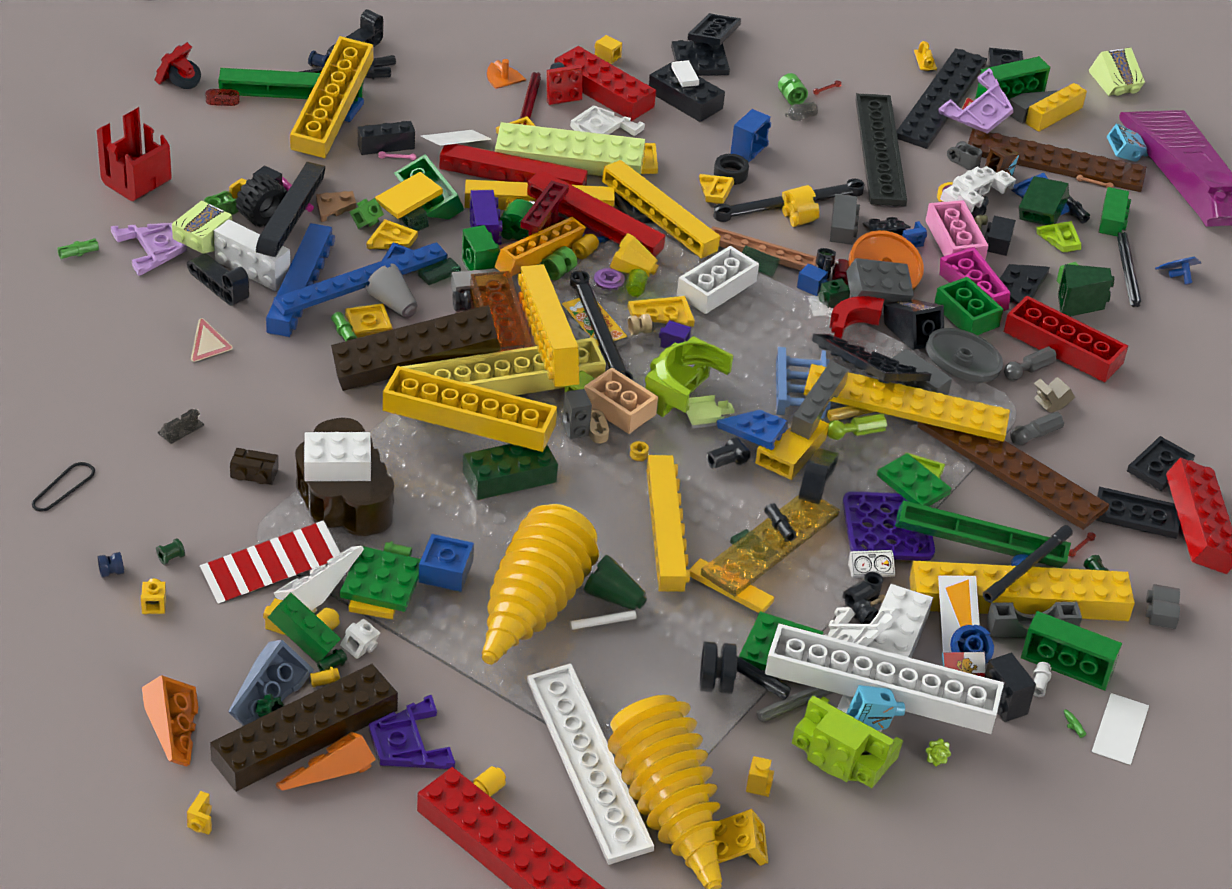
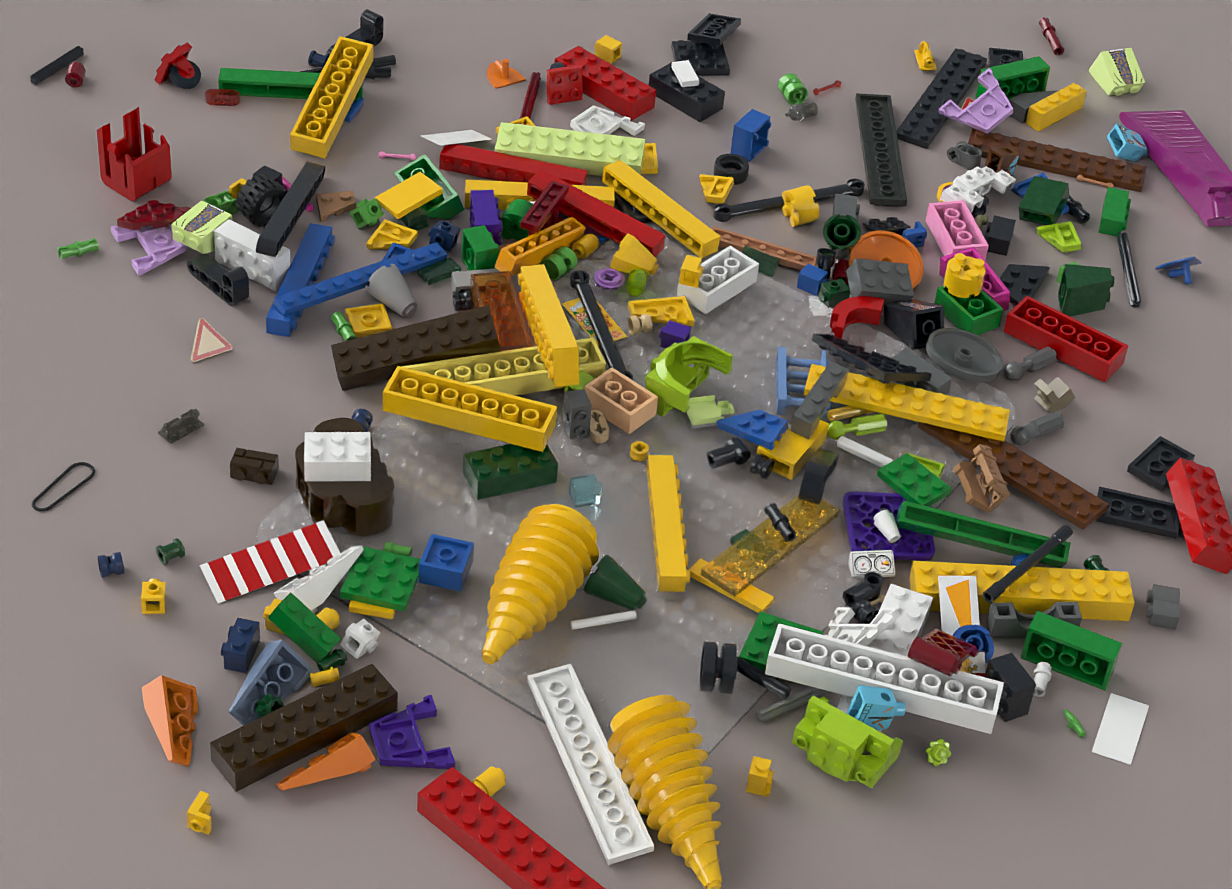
black brick [358,121,415,155] -> none
yellow bracket [714,809,768,866] -> none
clear red hinge [1069,532,1096,557] -> none
none -> black axle [30,46,84,85]
none -> dark red brick [65,62,86,88]
none -> dark red plate [117,200,191,230]
none -> dark blue brick [221,618,260,673]
none -> dark blue wheel [352,408,373,432]
none -> dark blue brick [428,220,461,252]
none -> clear light blue brick [569,474,603,508]
none -> yellow brick [679,255,704,288]
none -> black wheel [750,454,774,480]
none -> dark green cone [823,214,861,259]
none -> white axle [837,436,894,467]
none -> white cone [873,510,901,543]
none -> dark red piece [908,629,979,677]
none -> yellow brick [943,253,986,298]
none -> medium nougat piece [953,444,1011,513]
none -> dark red pin [1039,17,1064,55]

